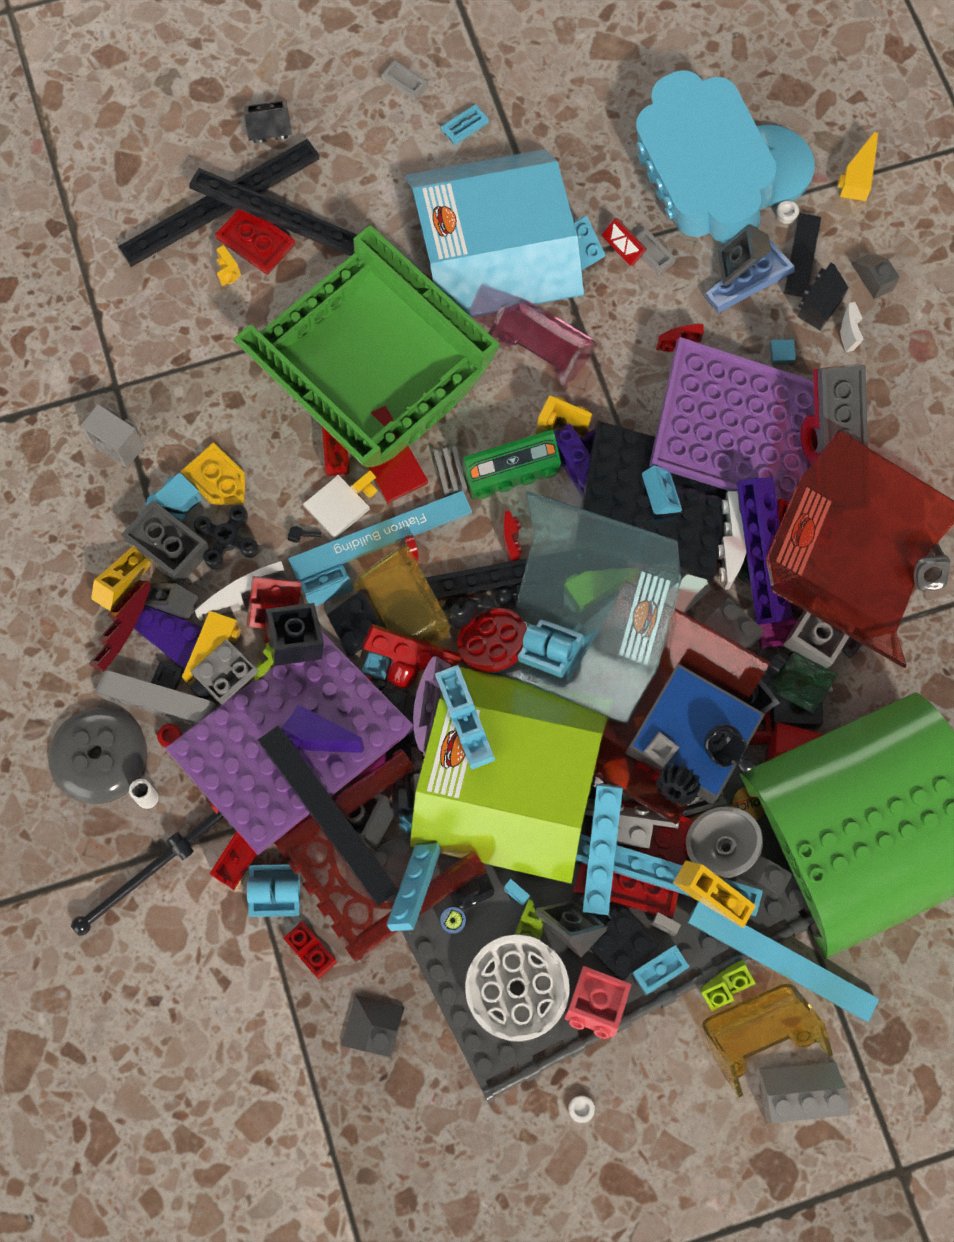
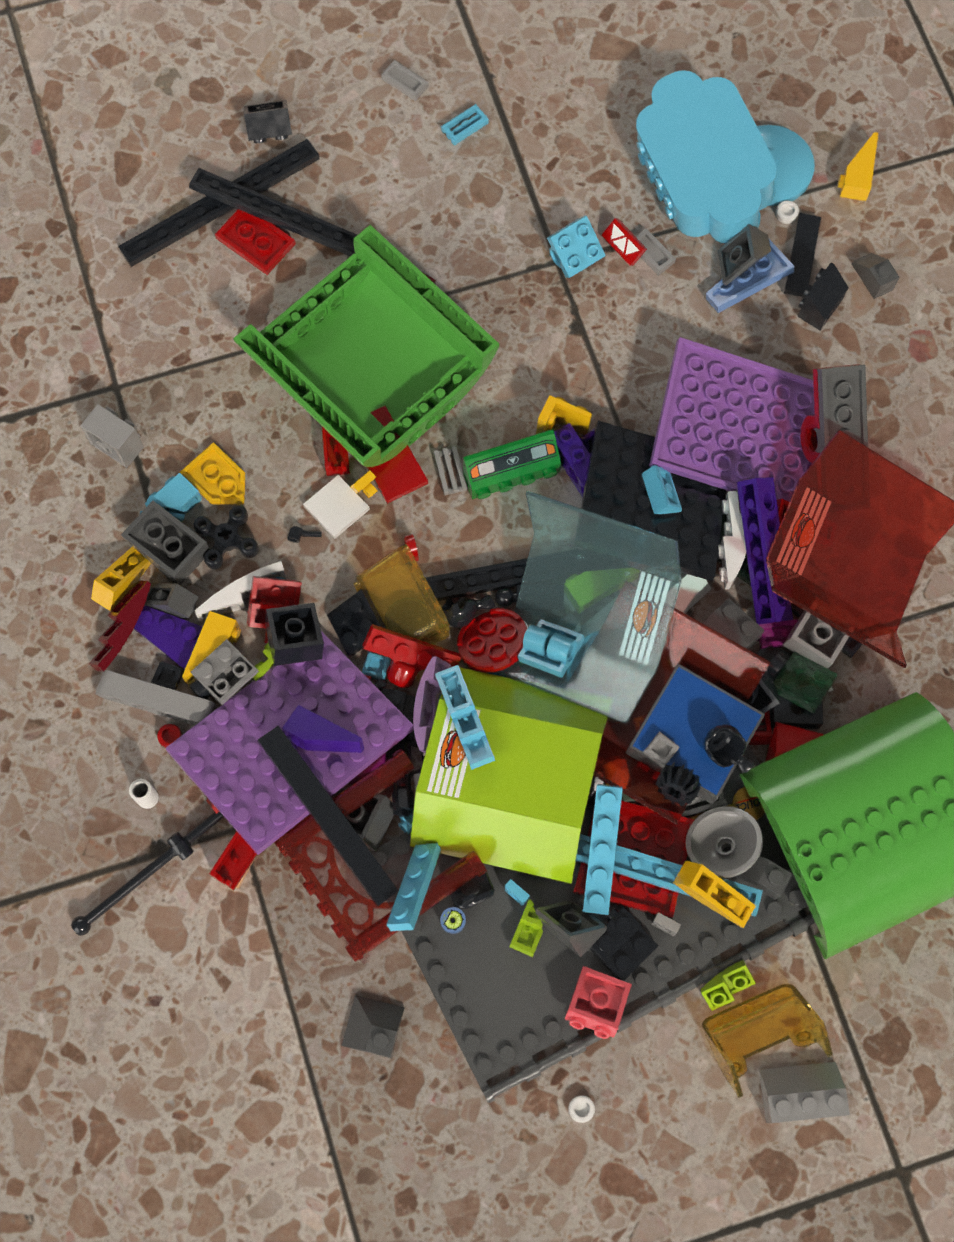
dark grey brick [48,707,148,804] -> none
yellow bracket [216,245,241,286] -> none
medium azure plate [247,864,300,917] -> none
red slope [283,921,338,980] -> none
medium azure tile [288,491,472,581] -> none
medium azure slope [301,564,353,606] -> none
medium azure piece [405,149,584,317] -> none
white brick [465,935,569,1041] -> none
clear pink windscreen [488,299,597,385] -> none
red slope [503,510,522,562] -> none
light grey bracket [585,799,679,848] -> none
medium azure plate [632,945,689,995] -> none
red slope [656,324,704,352] -> none
medium azure tile [687,901,879,1022] -> none
medium azure tile [770,339,796,364] -> none
white slope [840,302,864,352] -> none
dark grey piece [914,541,951,591] -> none

